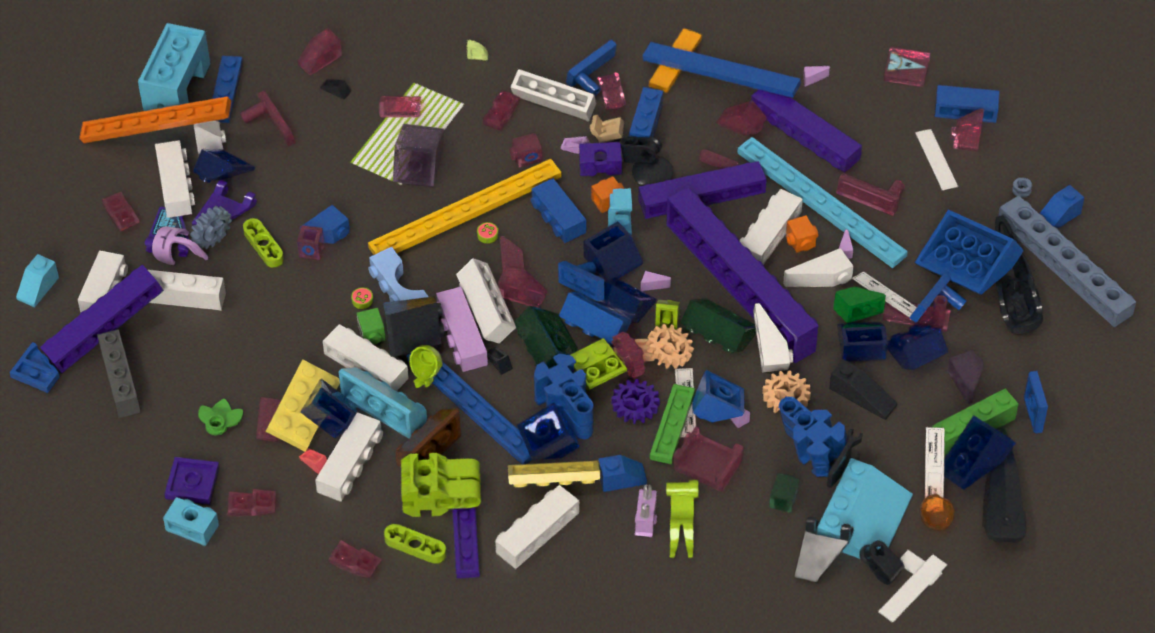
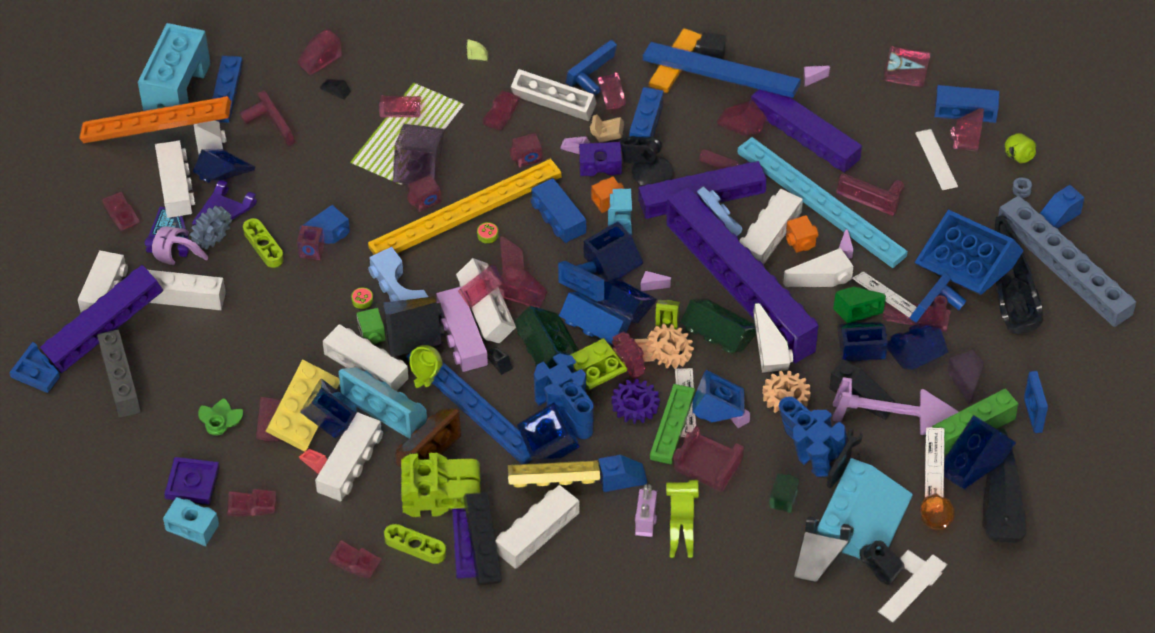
medium azure slope [16,254,59,308] -> none
none -> clear pink brick [407,175,441,212]
none -> clear pink slope [458,265,503,308]
none -> black plate [463,492,502,585]
none -> black brick [696,32,726,60]
none -> light blue plate [697,187,742,236]
none -> lavender piece [833,377,959,435]
none -> lime head [1005,133,1036,163]

